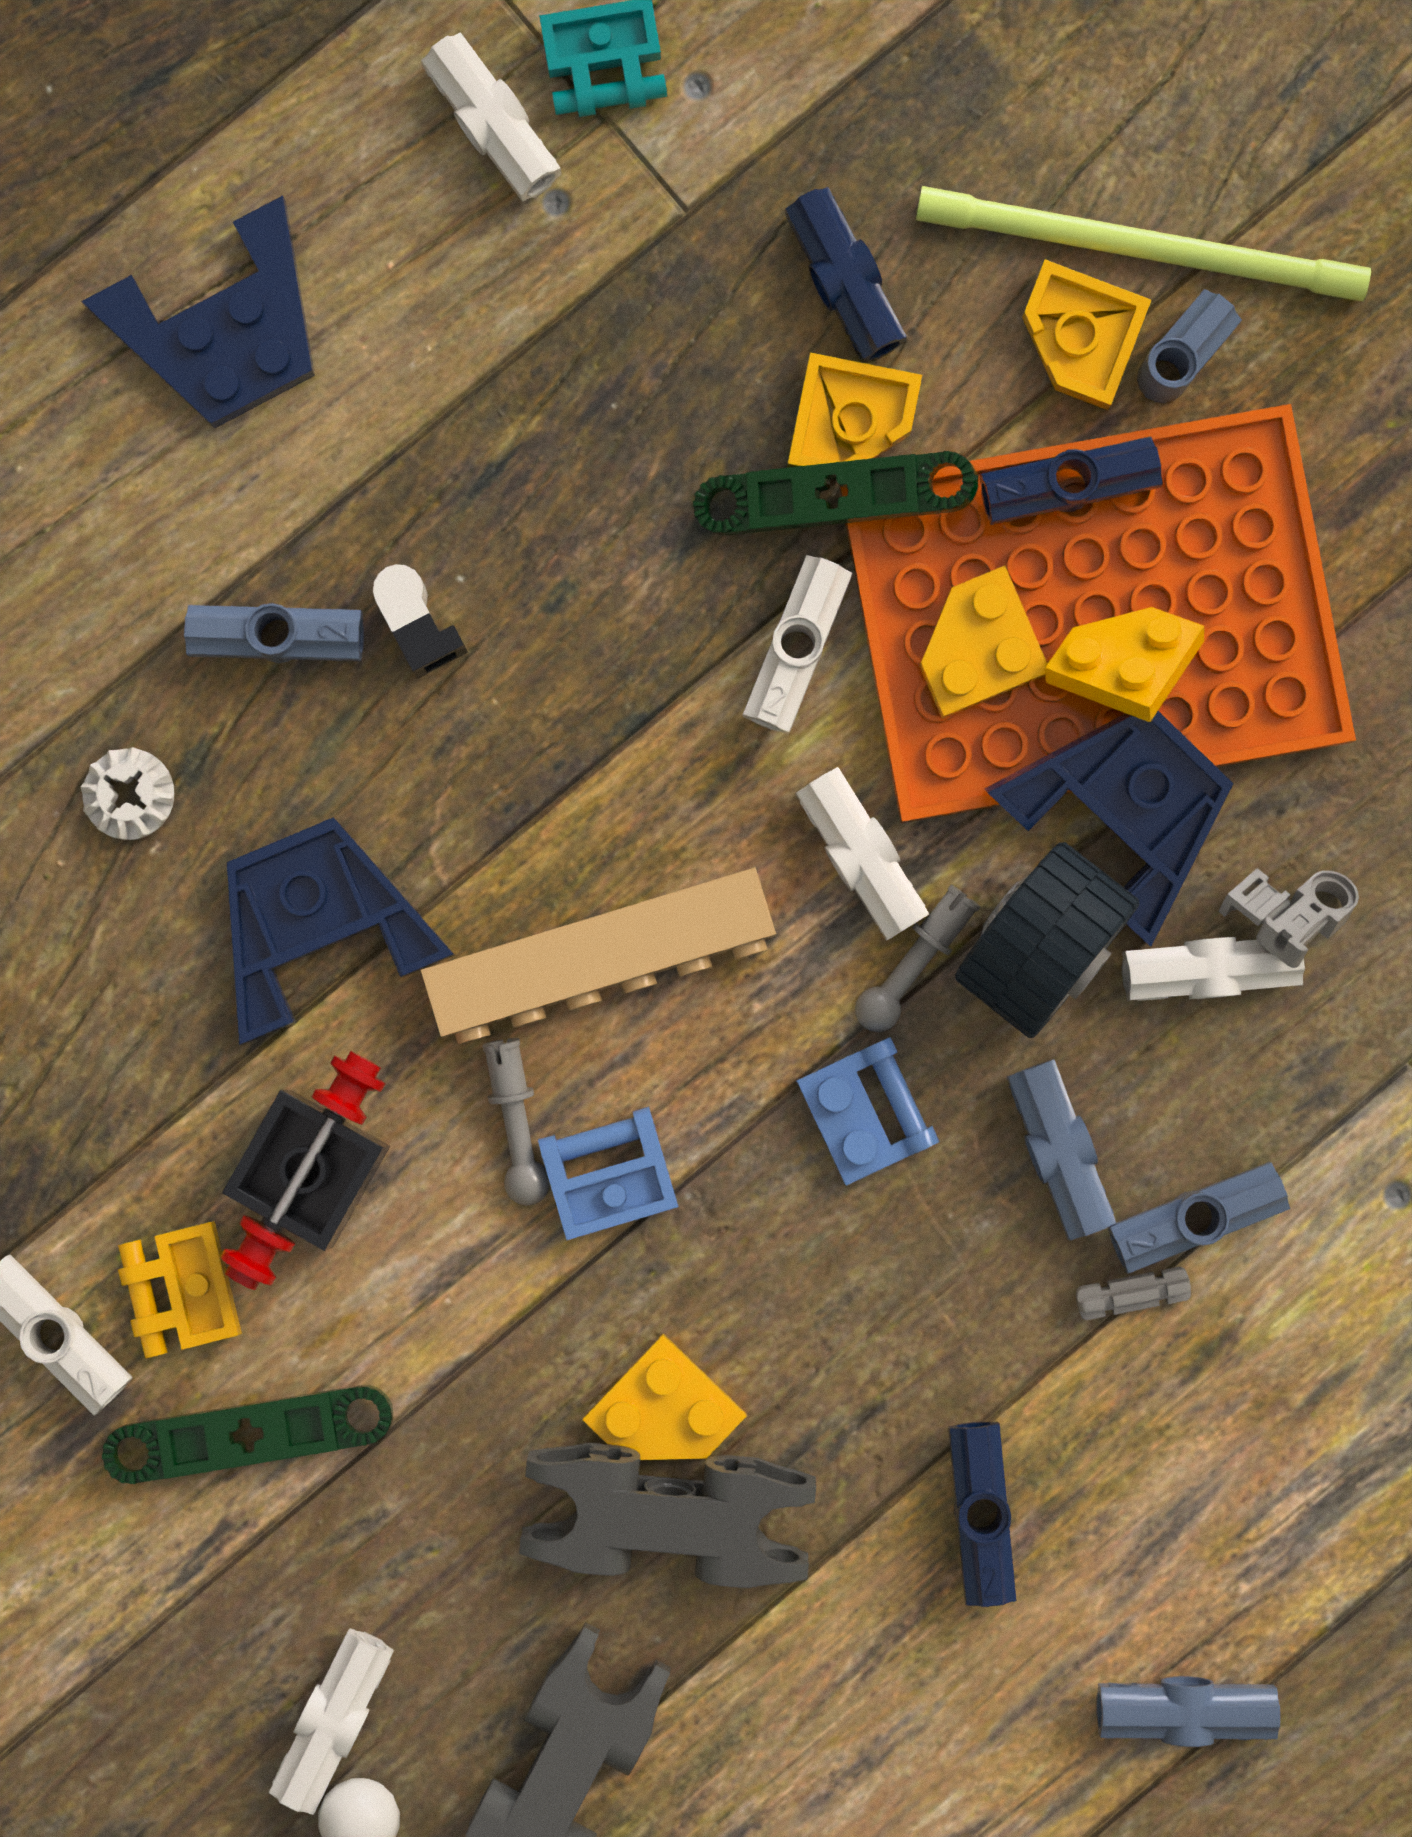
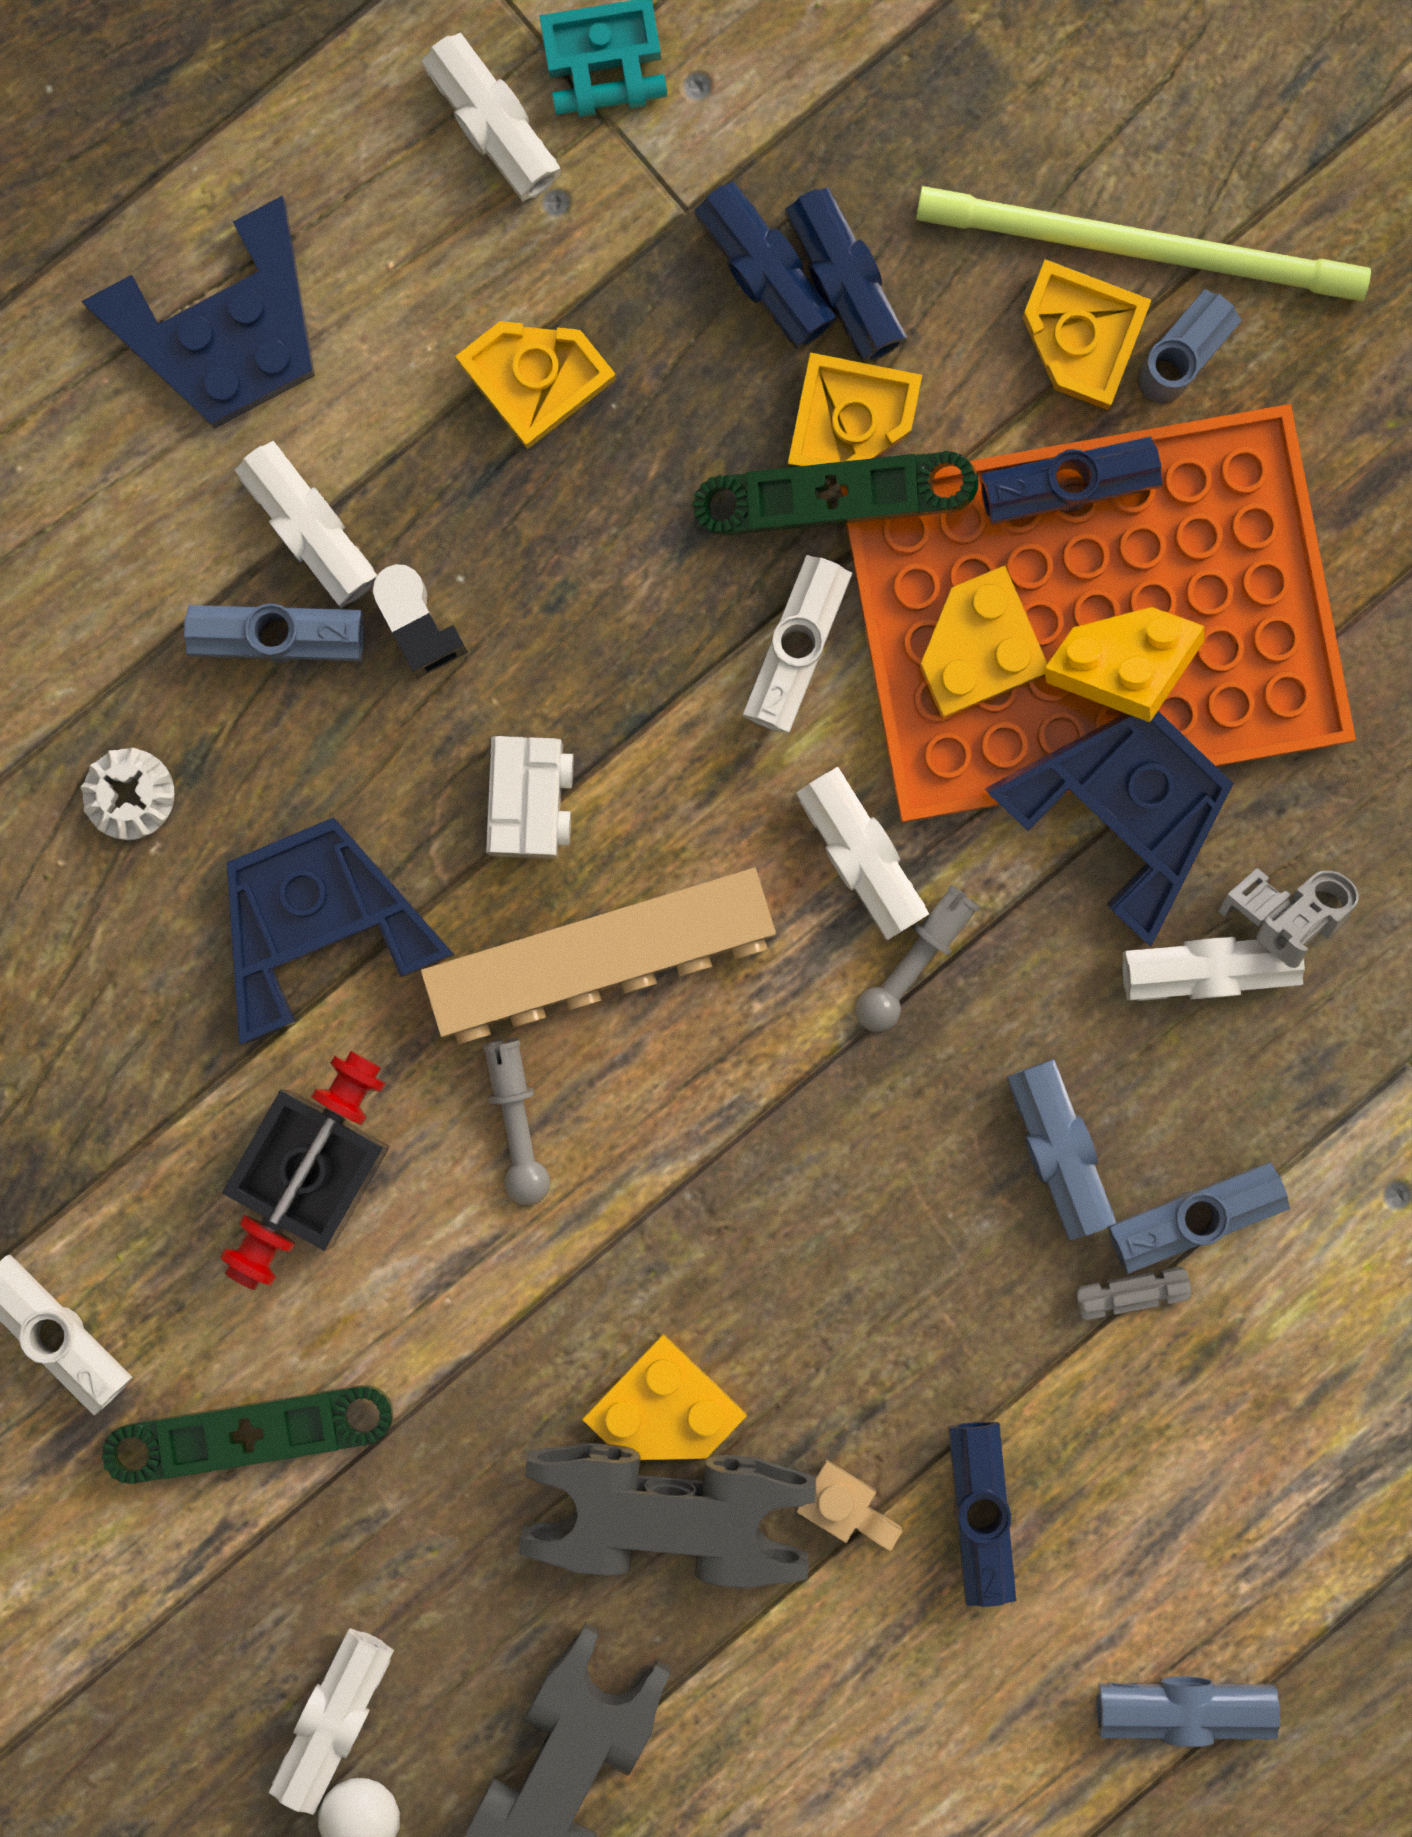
yellow plate [118,1221,242,1358] -> none
medium blue plate [538,1106,679,1240] -> none
medium blue plate [796,1037,940,1186] -> none
black wheel [955,842,1140,1038] -> none
none -> white piece [235,441,377,608]
none -> yellow plate [455,321,616,450]
none -> white brick [486,736,574,859]
none -> dark blue piece [695,181,836,350]
none -> tan plate [796,1460,903,1551]

